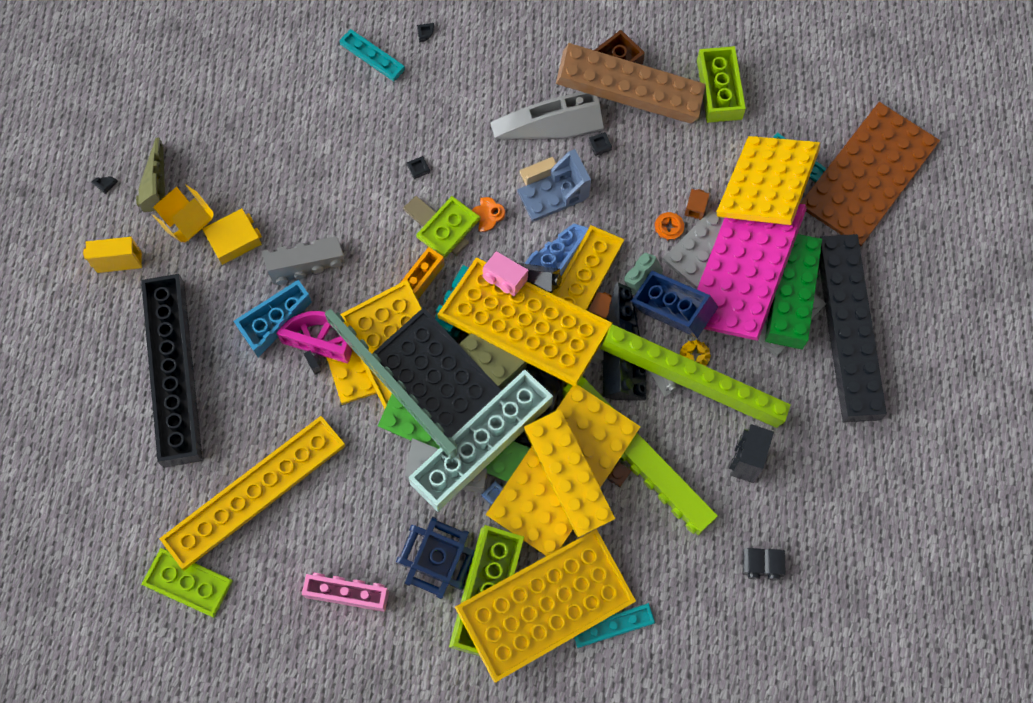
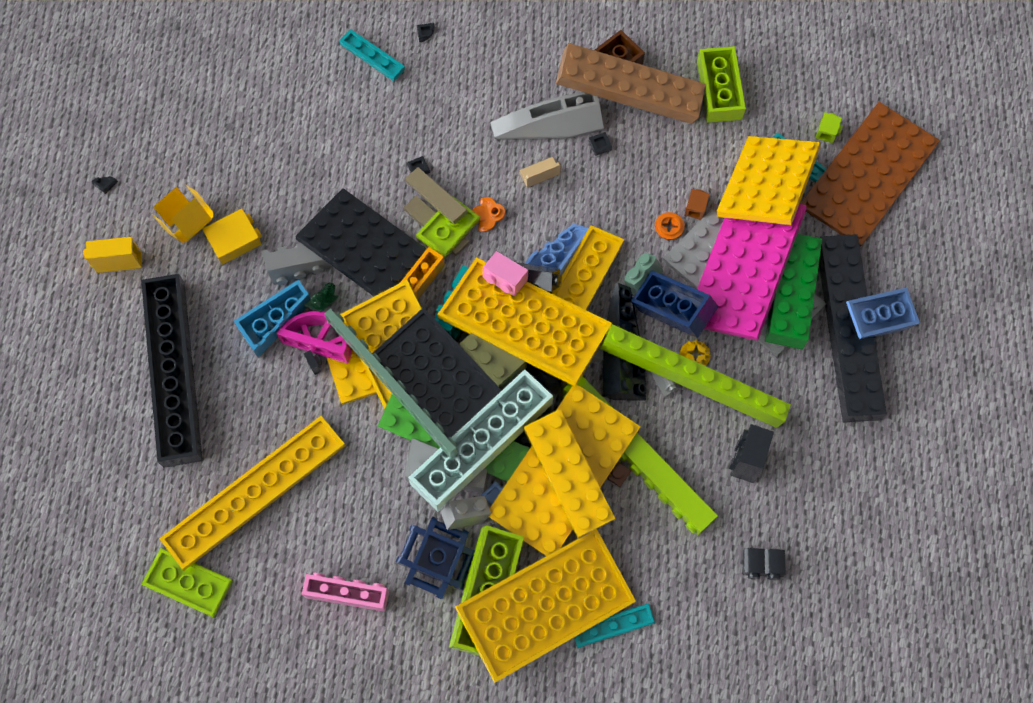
olive wedge [136,137,165,212] -> none
sand blue bracket [517,149,591,222] -> none
dark orange brick [588,292,612,320] -> none
none -> black plate [296,188,426,296]
none -> clear green hinge [304,282,339,312]
none -> dark tan tile [405,167,468,225]
none -> light grey brick [441,496,491,530]
none -> lime brick [815,112,843,144]
none -> medium blue slope [846,287,920,339]

